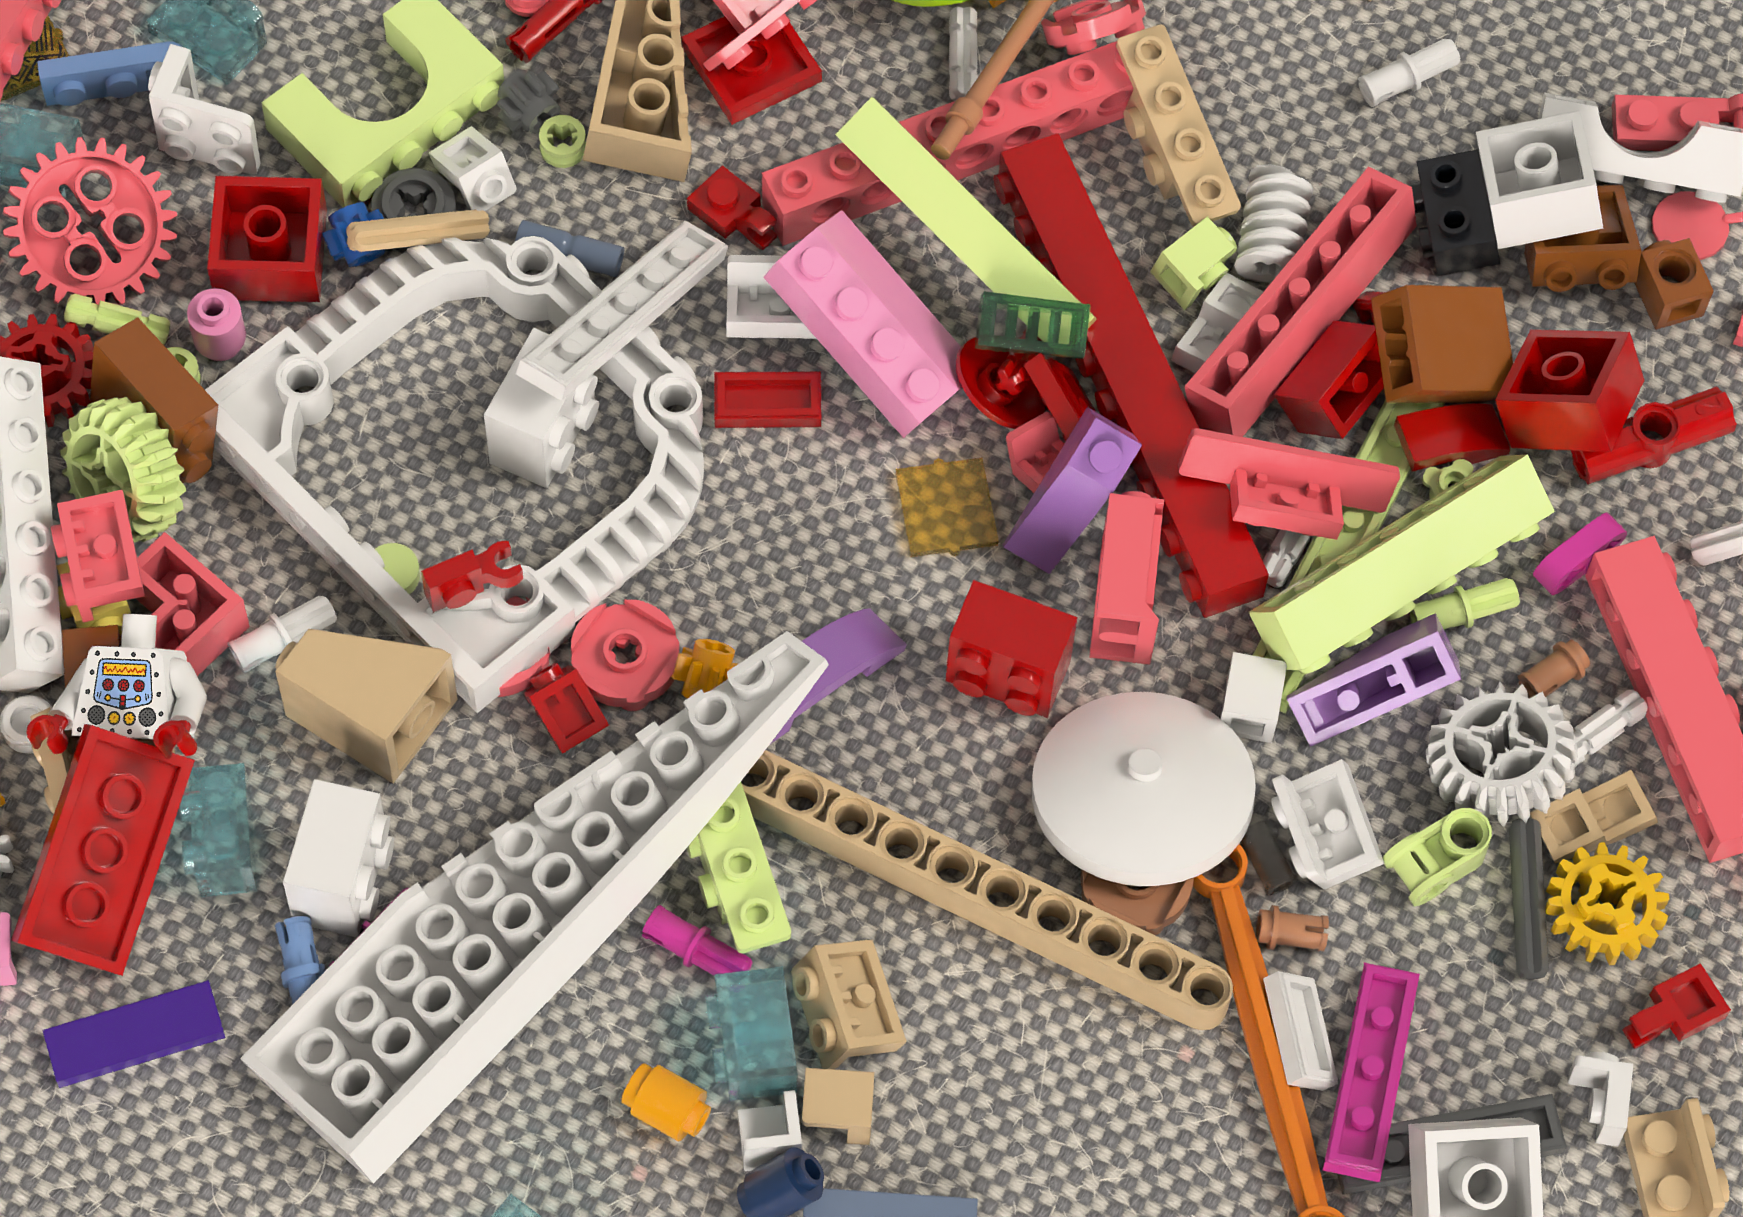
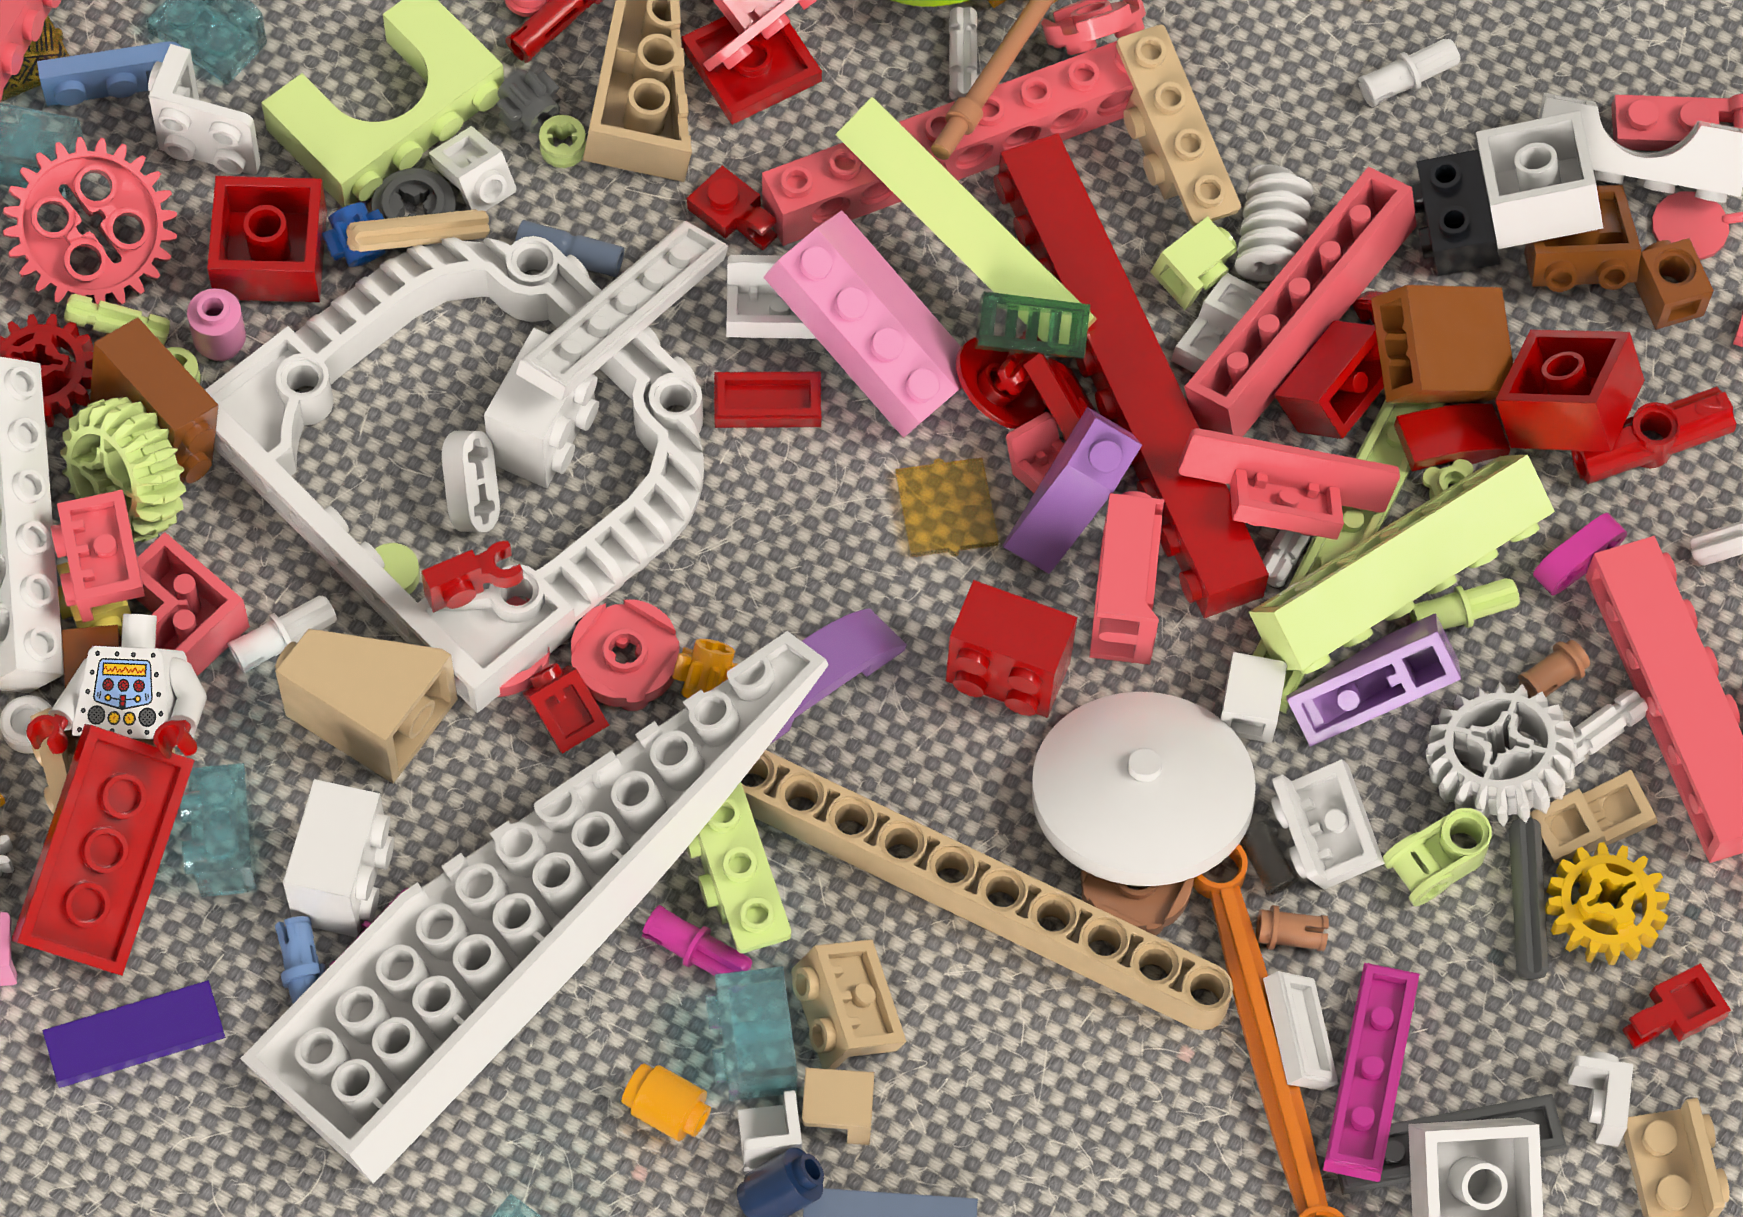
none -> white beam [442,431,500,532]

